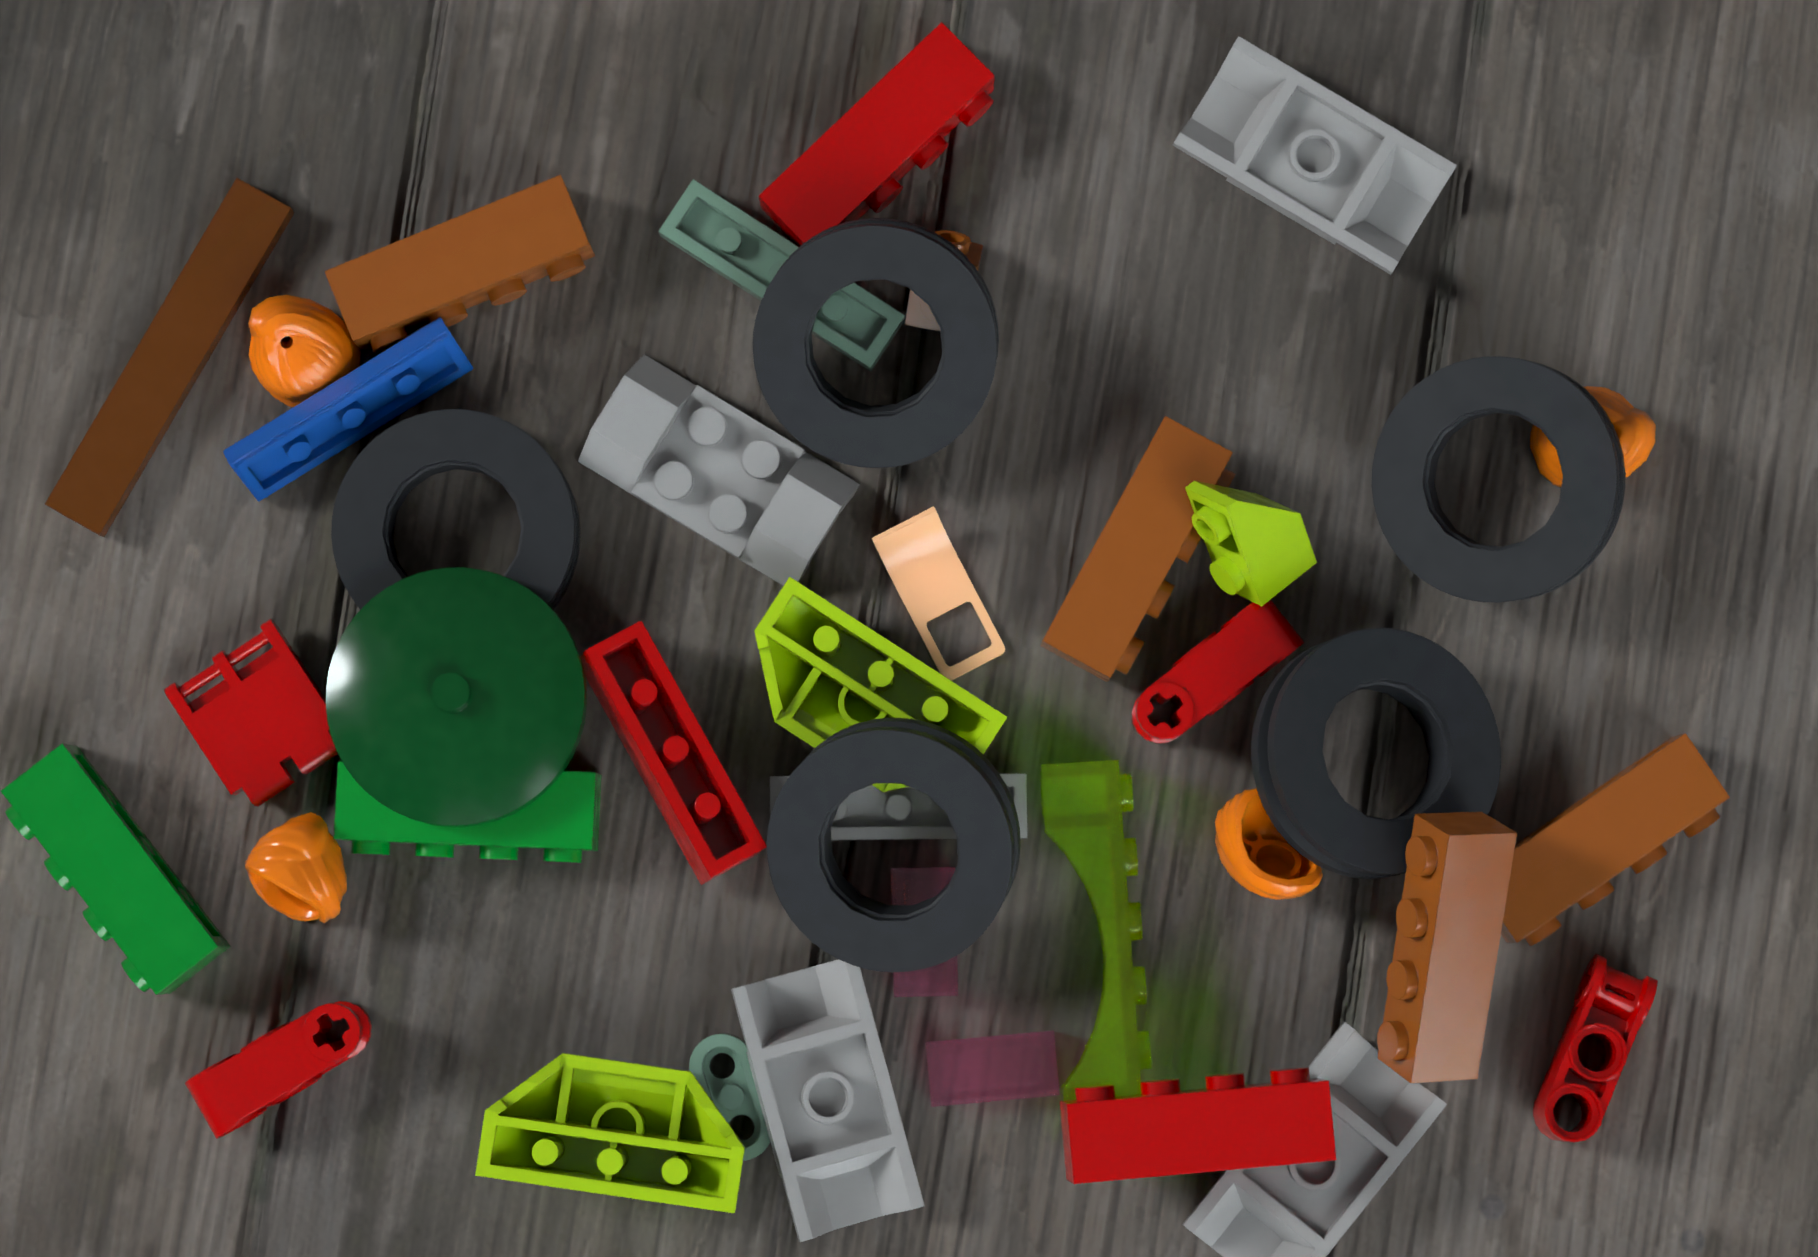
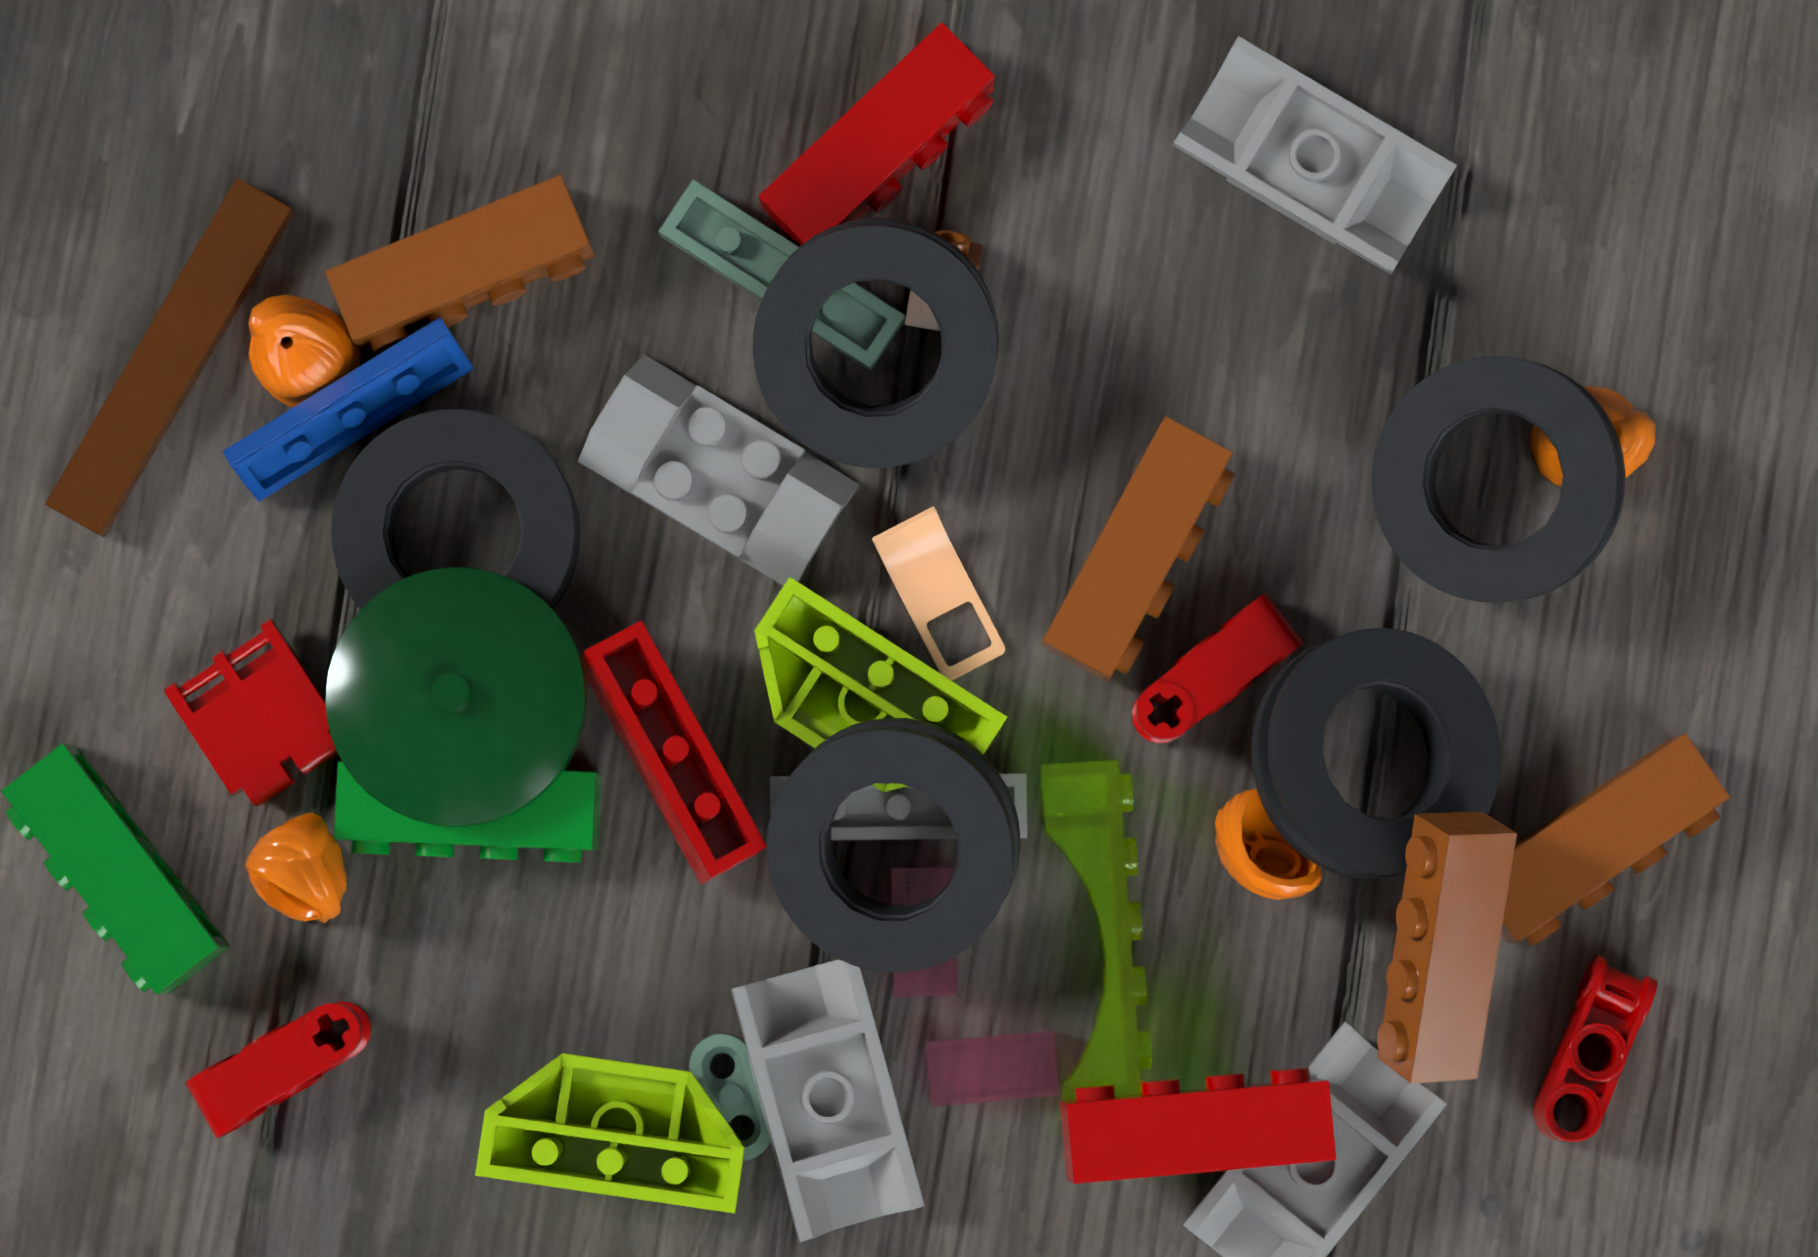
lime slope [1185,480,1317,607] -> none

